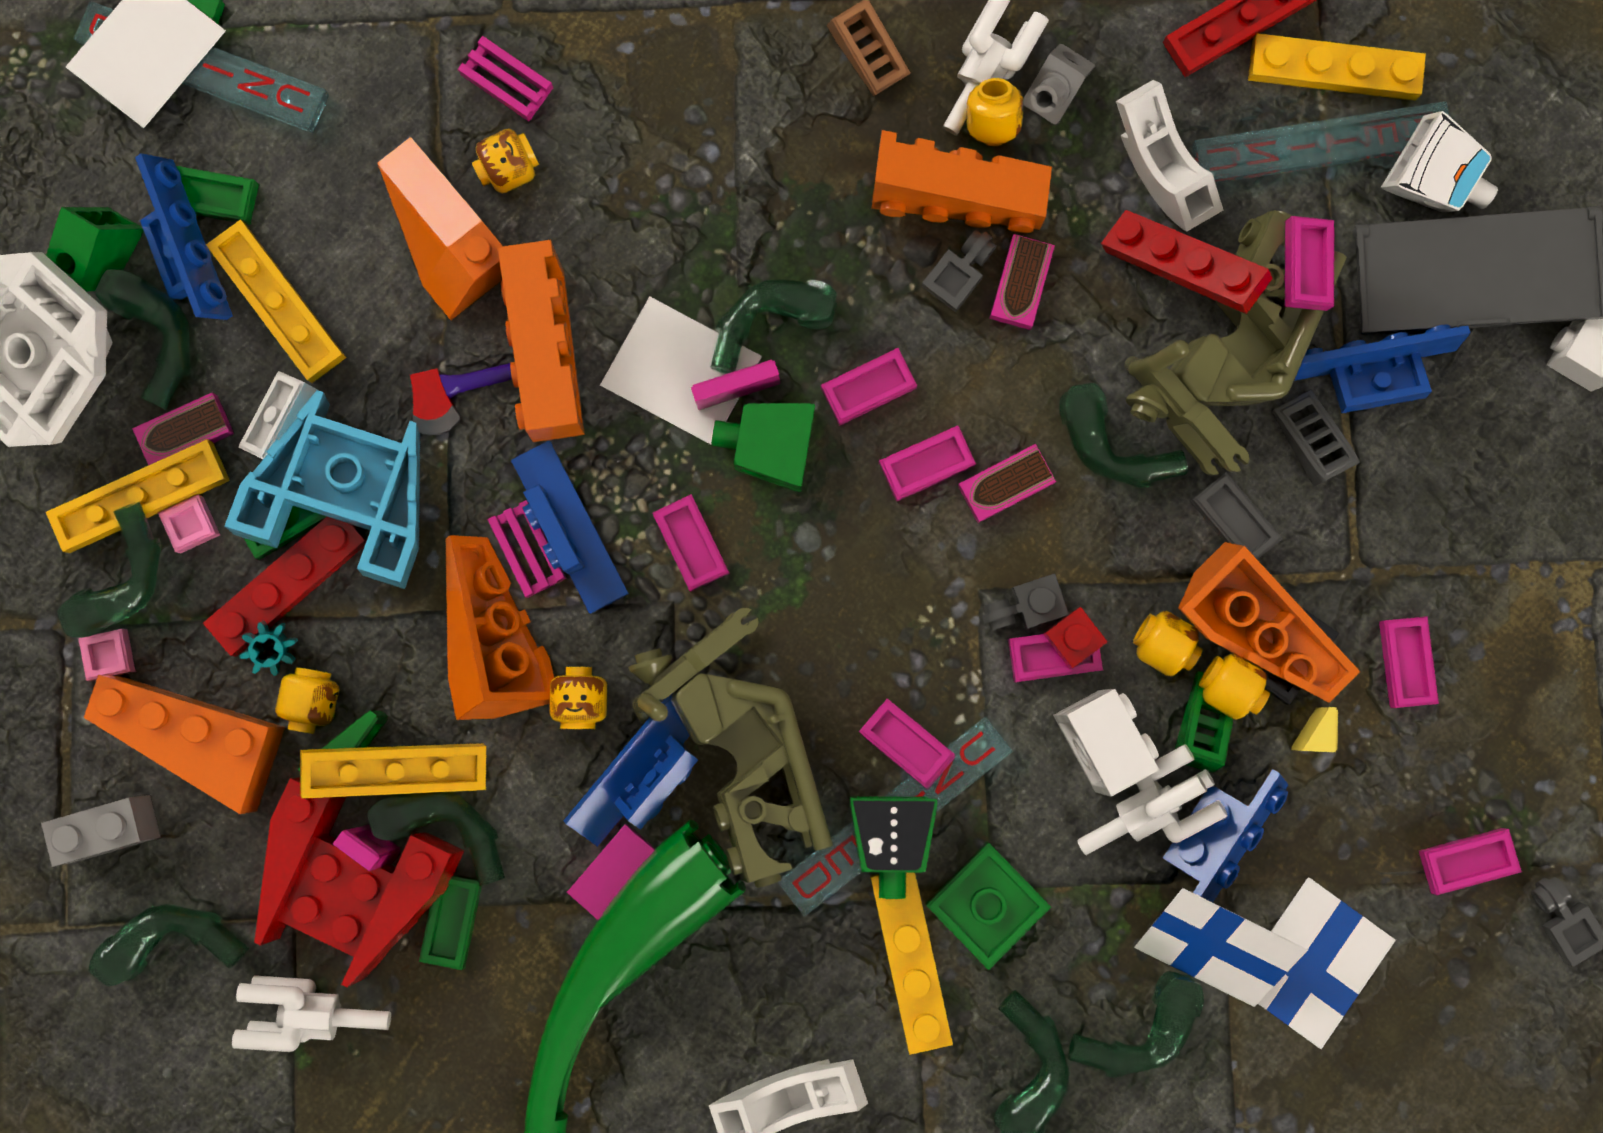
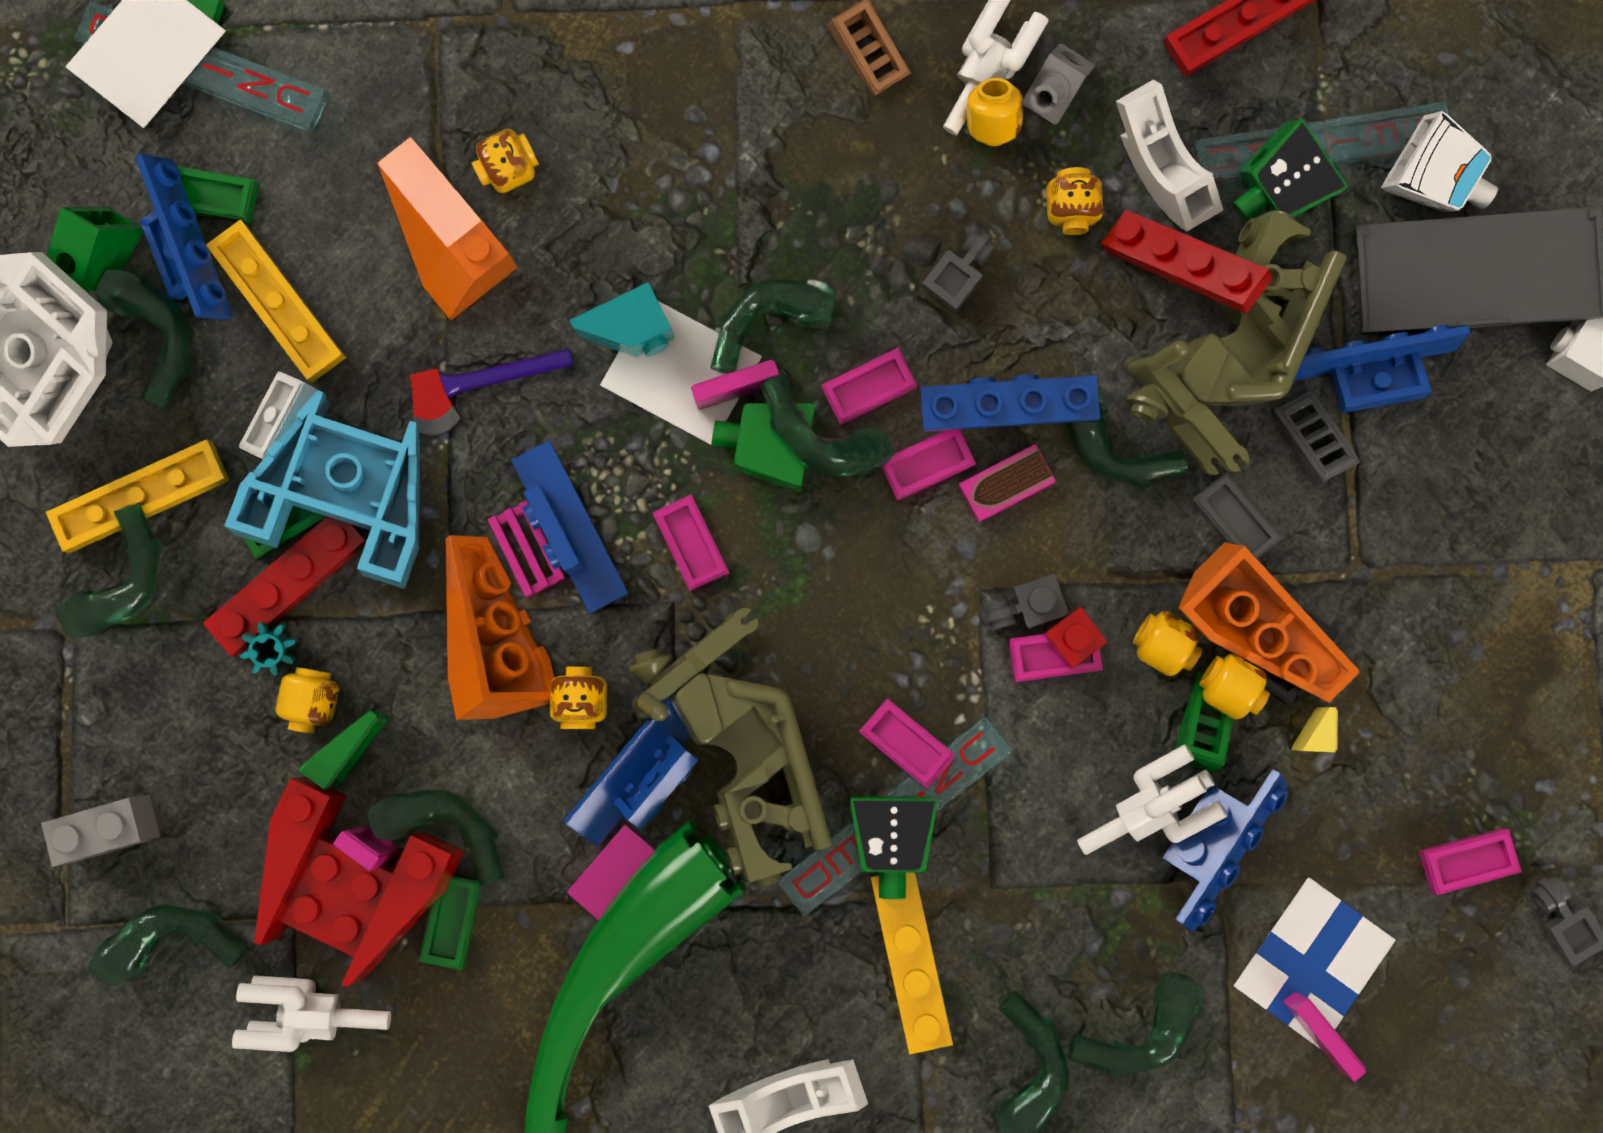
bright pink tile [78,629,136,682] -> none
orange wedge [84,675,285,814] -> none
tile [132,393,234,466] -> none
bright pink tile [158,495,220,554] -> none
yellow plate [300,743,486,799] -> none
dark pink tile [458,36,553,122] -> none
orange wedge [497,240,585,442] -> none
orange wedge [871,130,1052,233] -> none
green tile [925,842,1051,970] -> none
tile [989,234,1055,330] -> none
white brick [1053,689,1160,797] -> none
white sticker [1134,888,1308,1007] -> none
yellow plate [1248,33,1426,101] -> none
dark pink tile [1285,216,1334,311] -> none
dark pink tile [1379,616,1439,708] -> none
none -> teal slope [570,282,674,357]
none -> clear green piece [761,375,894,480]
none -> blue bracket [920,374,1100,432]
none -> yellow head [1046,167,1103,235]
none -> torso [1232,119,1348,223]
none -> dark pink tile [1283,992,1366,1082]

